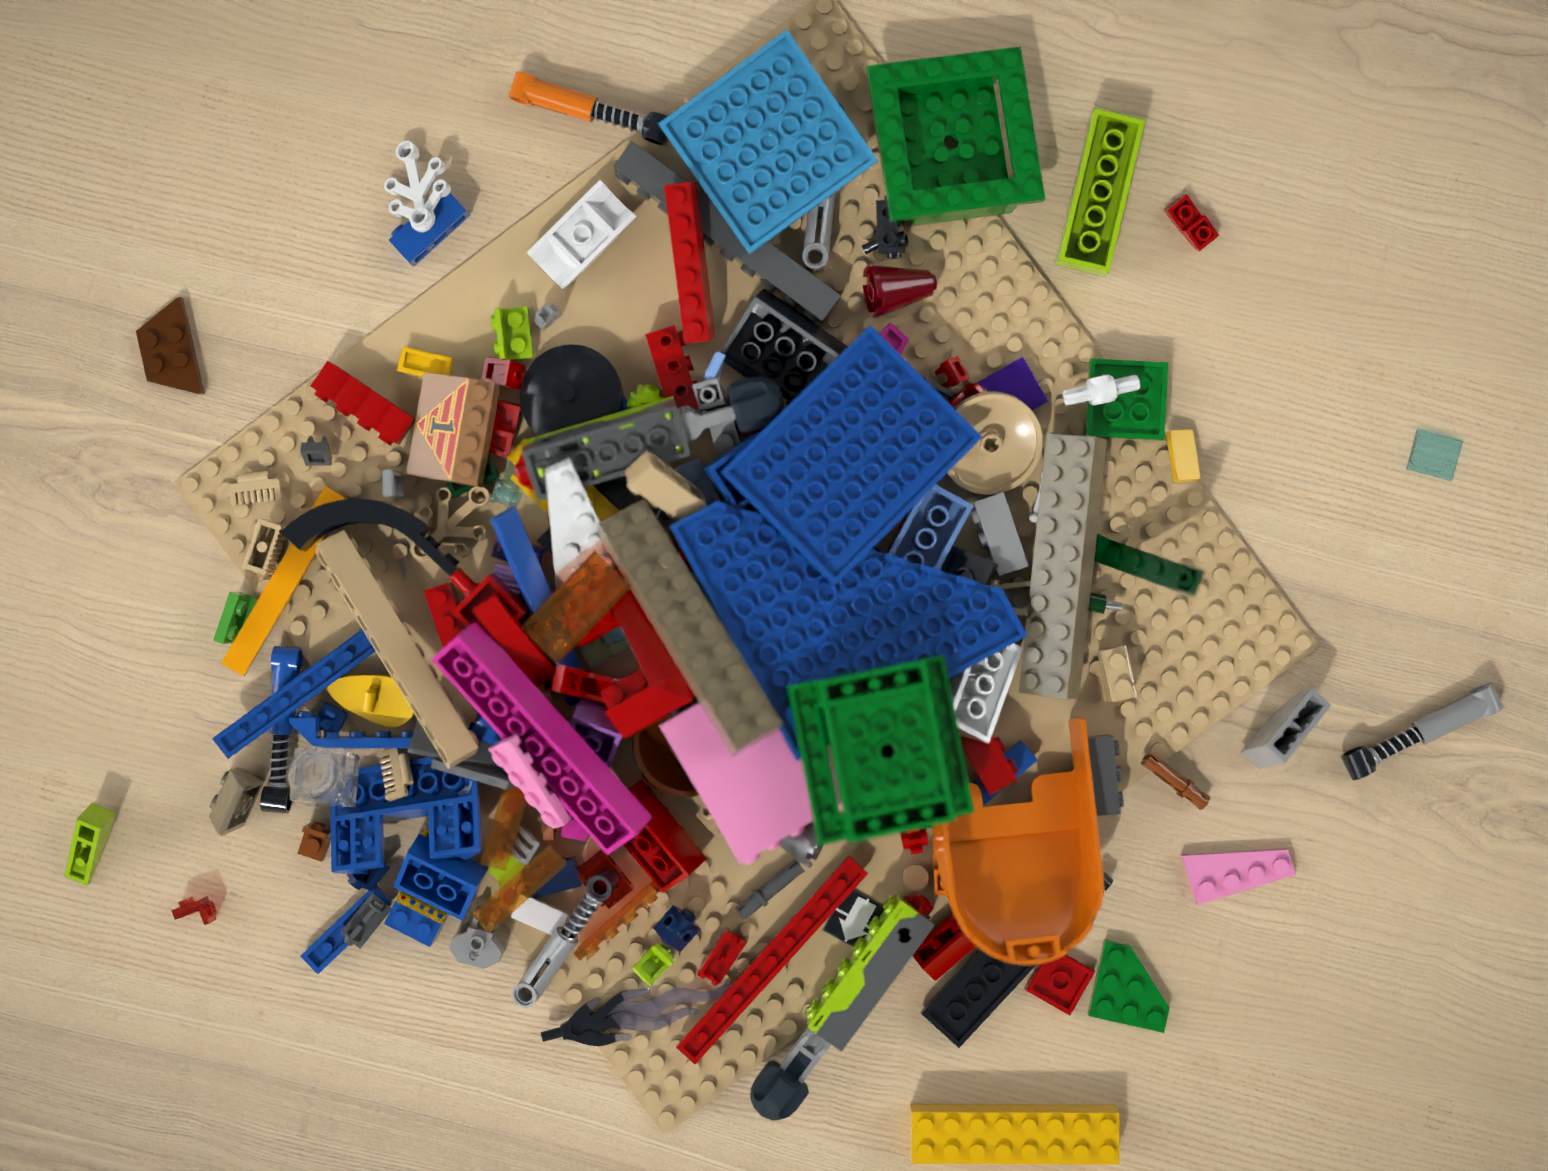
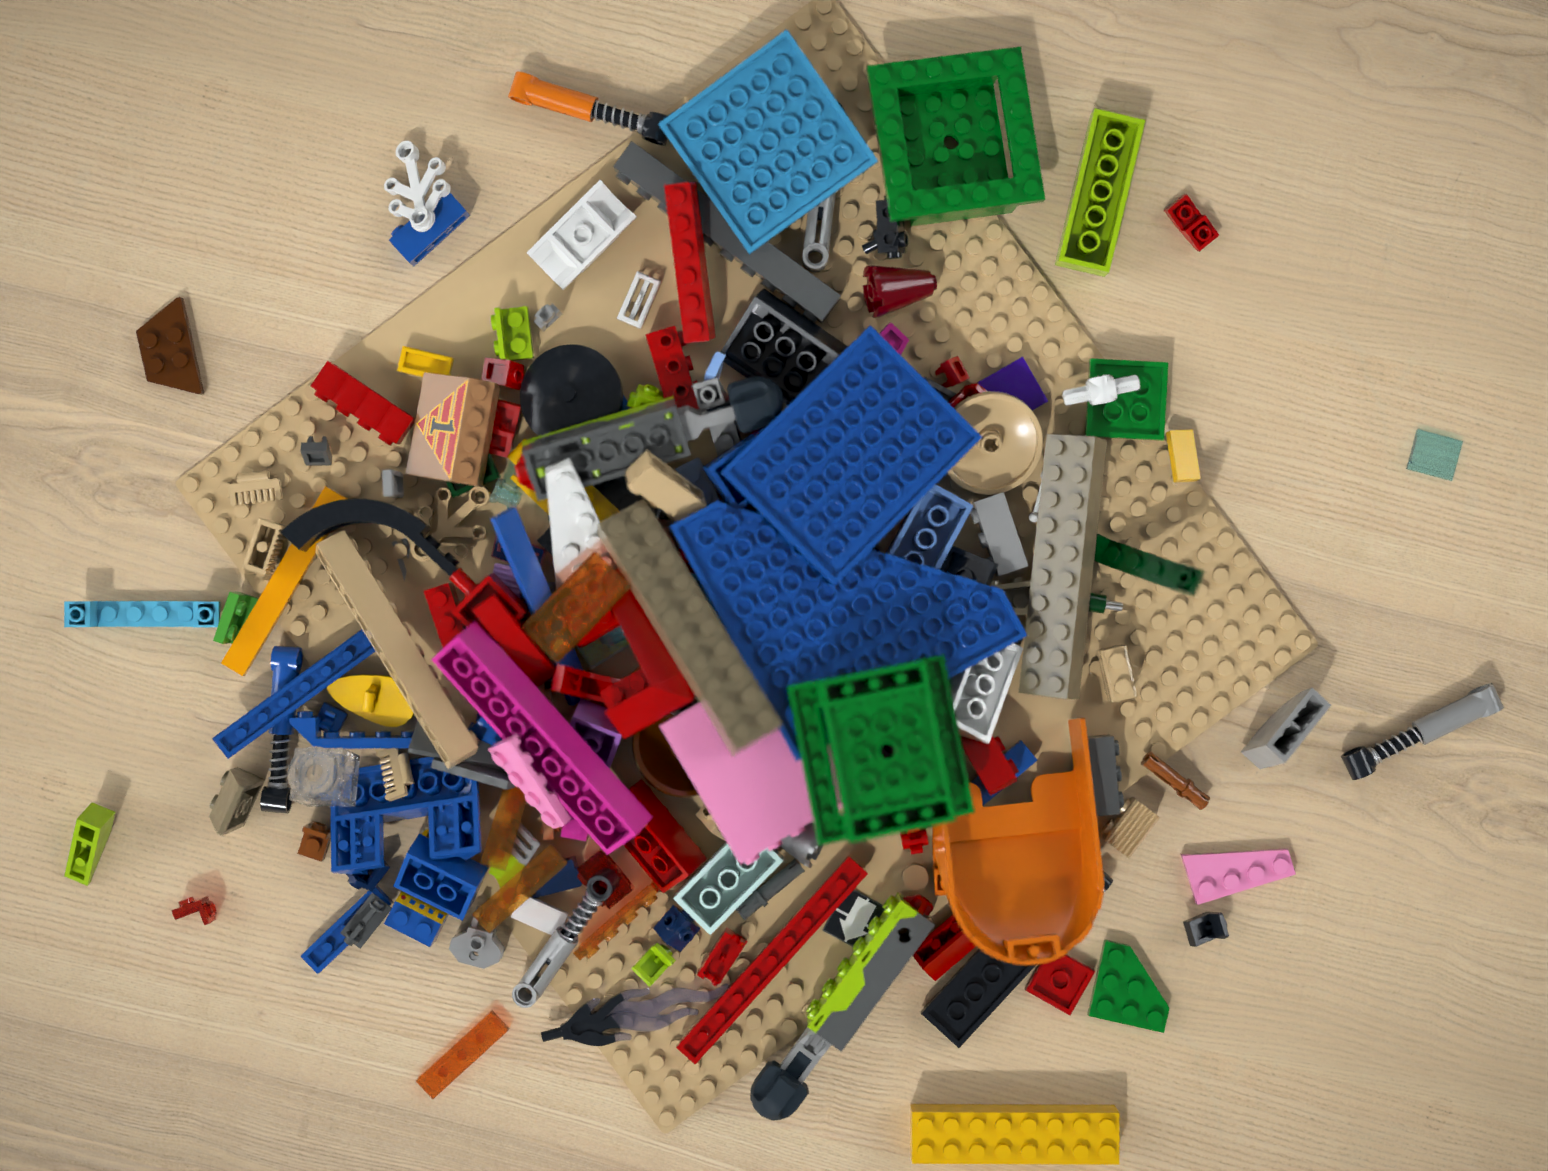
none -> medium azure slope [64,601,220,627]
none -> clear orange plate [416,1010,509,1099]
none -> white tile [617,271,661,329]
none -> light aqua brick [673,842,784,935]
none -> tan brick [1101,797,1160,858]
none -> black bracket [1183,912,1229,947]

